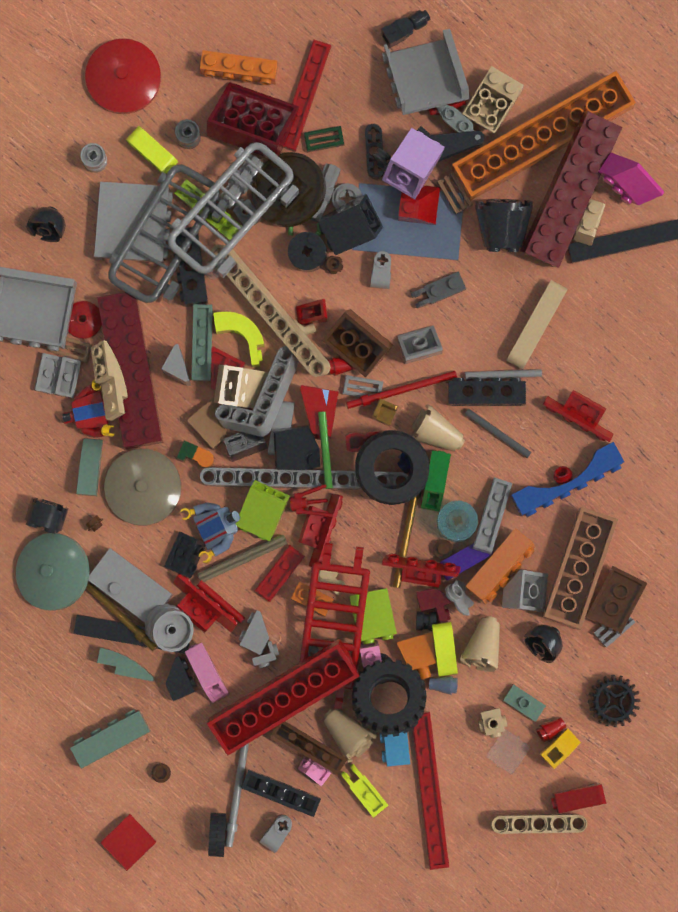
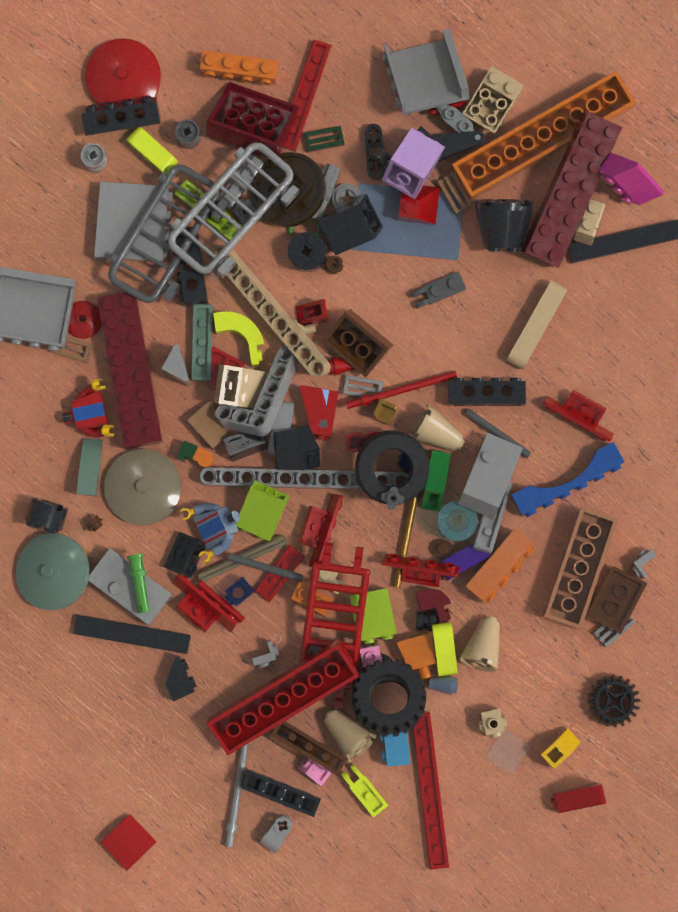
black cylinder [26,206,66,242] -> none
light grey slope [34,353,81,398] -> none
sand green brick [70,709,151,768] -> none
pearl gold bar [86,581,158,652] -> none
tan slope [91,340,128,421] -> none
sand green slope [97,648,155,682] -> none
light grey wheel [145,604,194,652] -> none
reddish brown plate [151,763,171,783] -> none
bright pink slope [185,643,229,703] -> none
black tyre [208,813,226,857] -> none
light grey slope [238,610,270,655] -> none
red plant [290,484,334,517] -> none
bright green bar [318,412,333,489] -> none
light grey piece [371,251,391,289] -> none
black piece [381,10,431,48] -> none
light grey slope [397,325,443,364] -> none
light grey plate [445,580,474,616] -> none
light grey bar [465,369,542,380] -> none
tan beam [490,814,587,834] -> none
light grey slope [502,570,548,612] -> none
sand green plate [503,684,546,722] -> none
black cylinder [524,624,563,663] -> none
red cone [536,717,566,742] -> none
red plate [553,466,573,484] -> none
none -> black brick [81,95,161,136]
none -> bright green pin [126,554,151,614]
none -> clear blue brick [225,577,255,607]
none -> dark grey bar [228,553,303,582]
none -> dark grey plate [381,486,404,510]
none -> light grey brick [458,433,523,519]
none -> light grey bracket [632,549,657,579]

